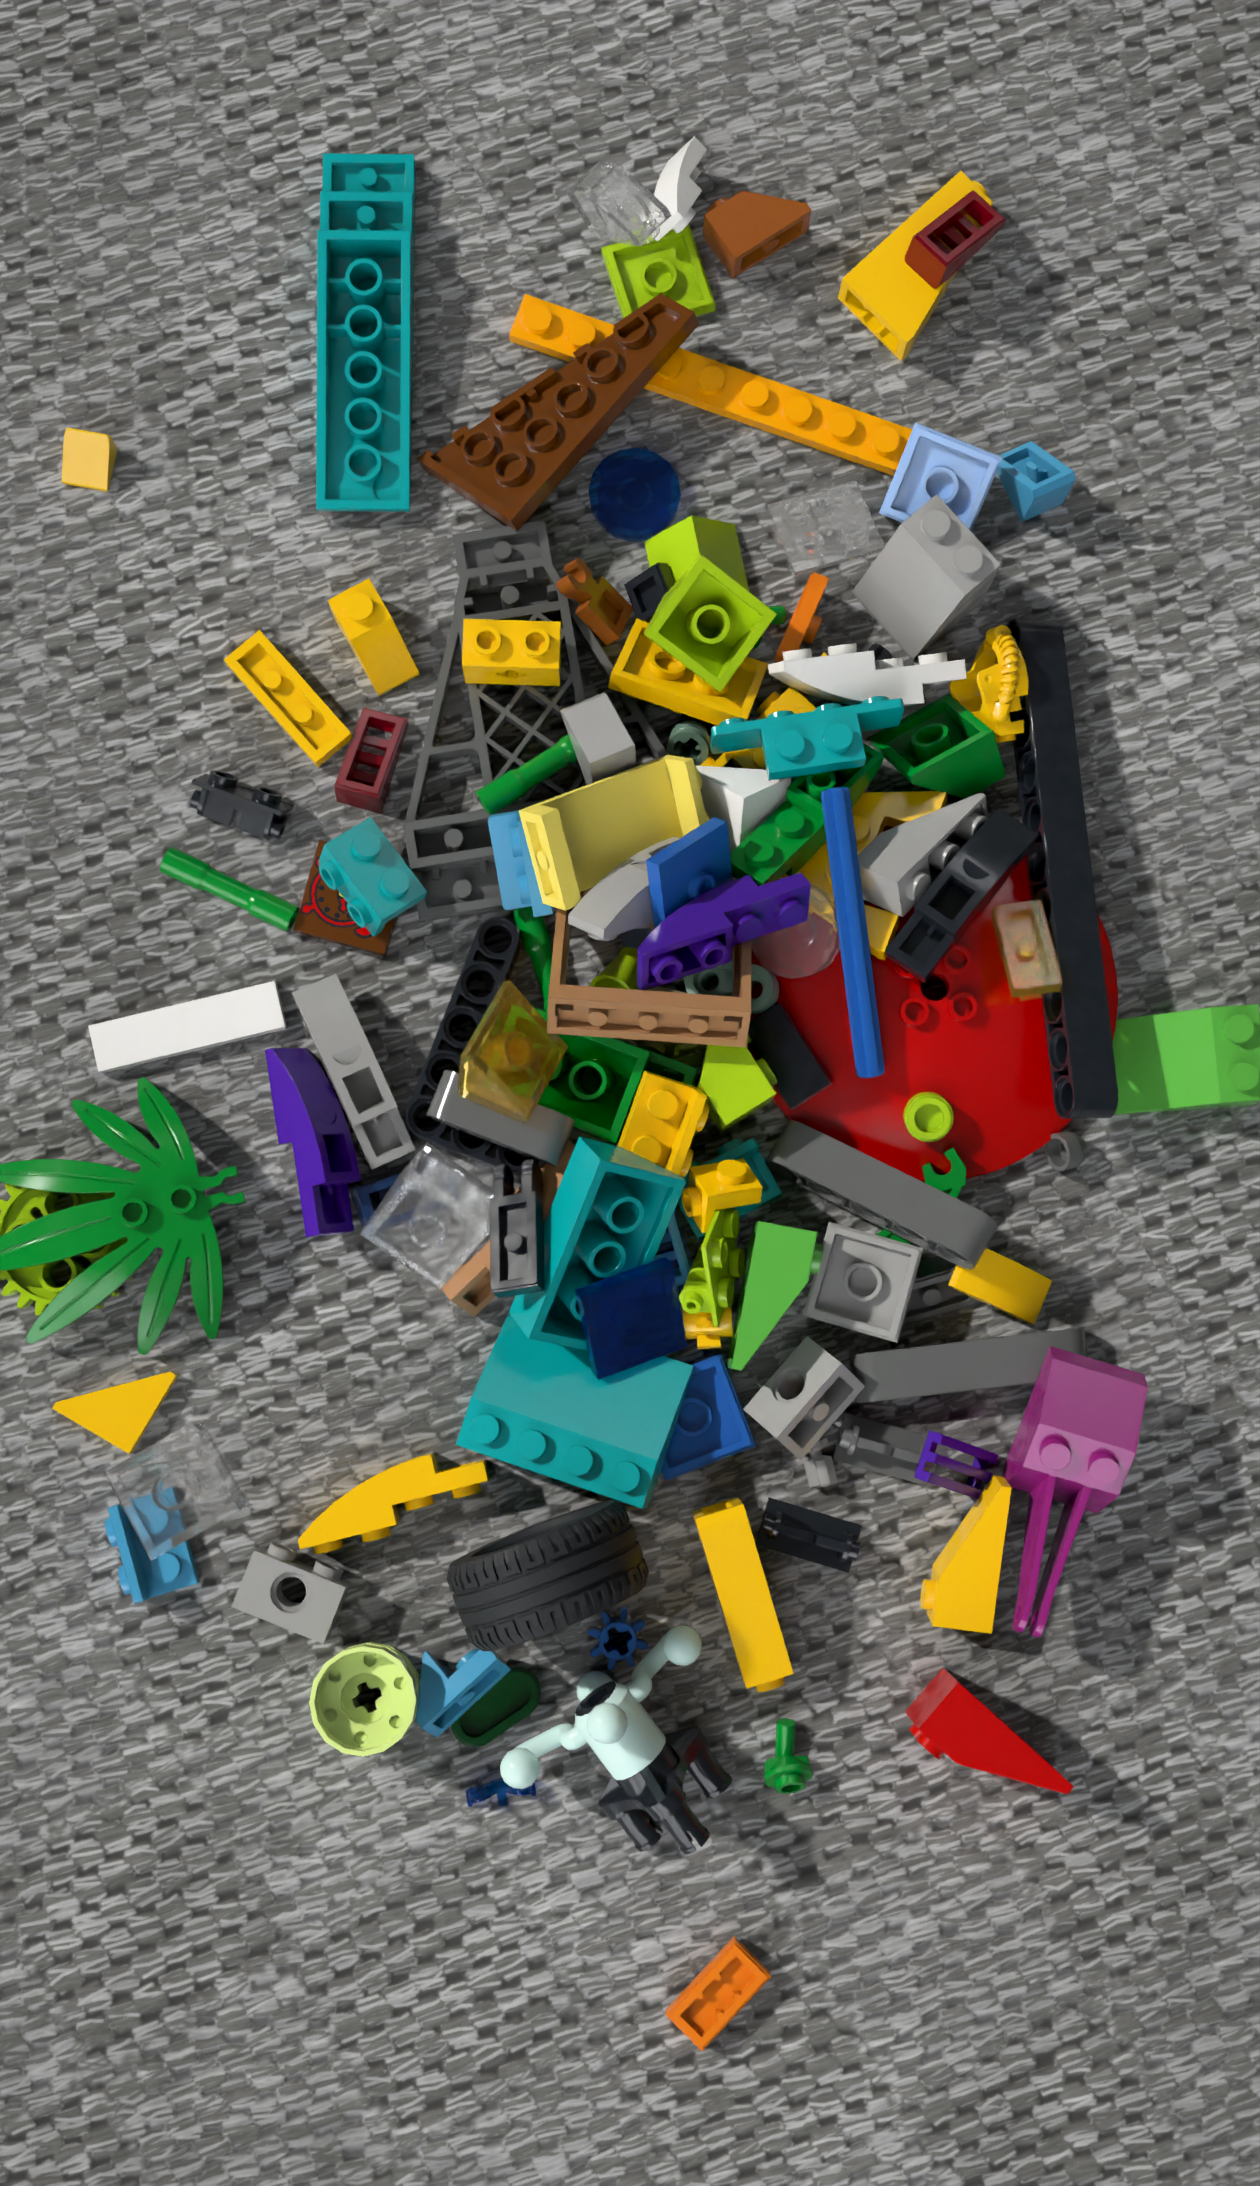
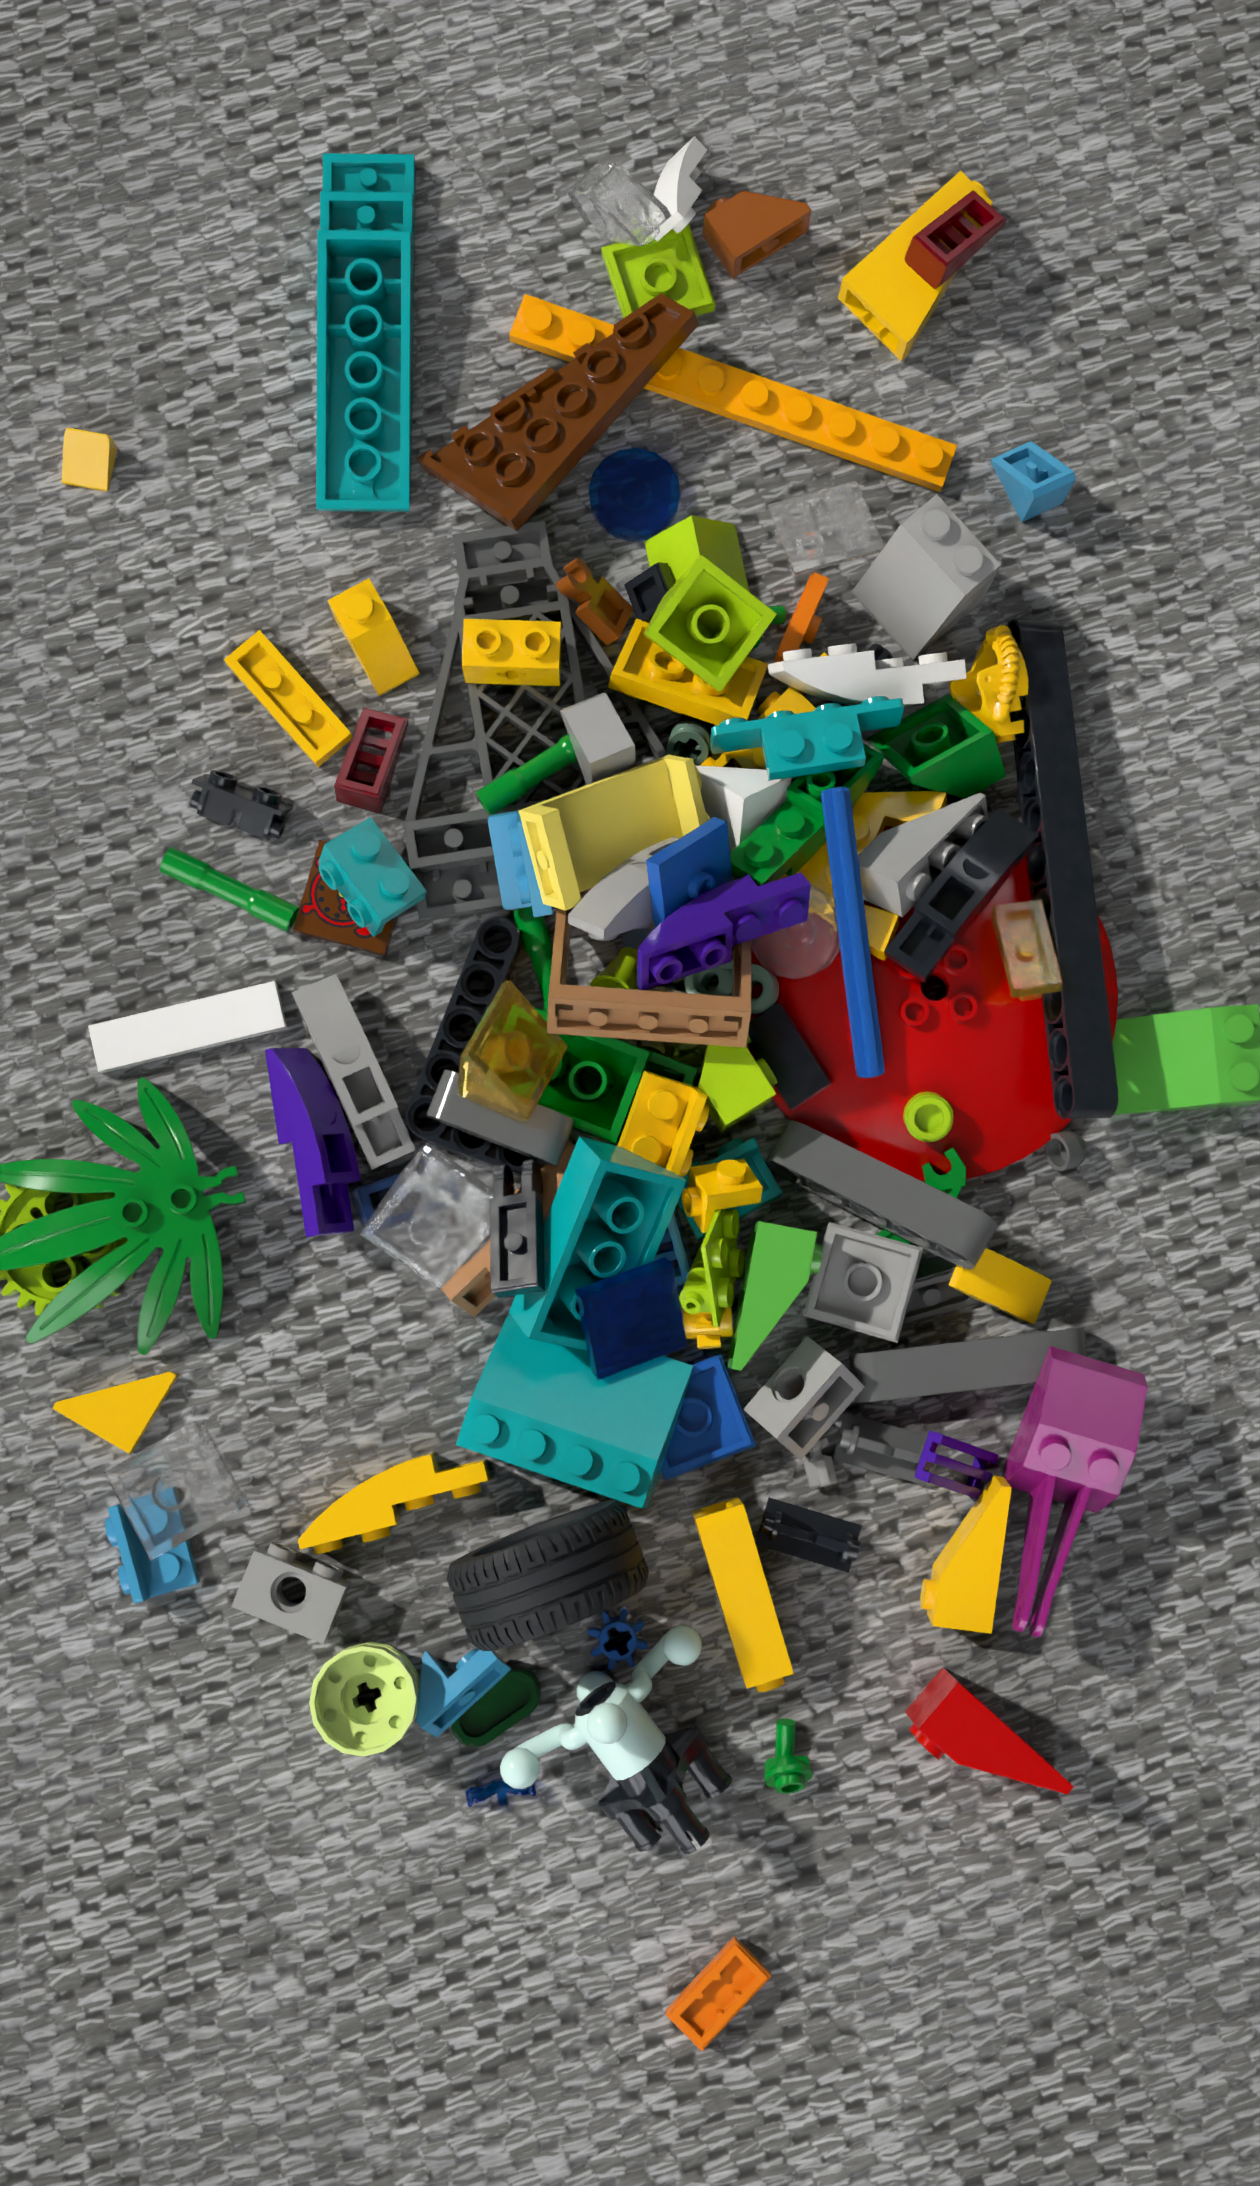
light blue tile [879,422,1002,531] -> none

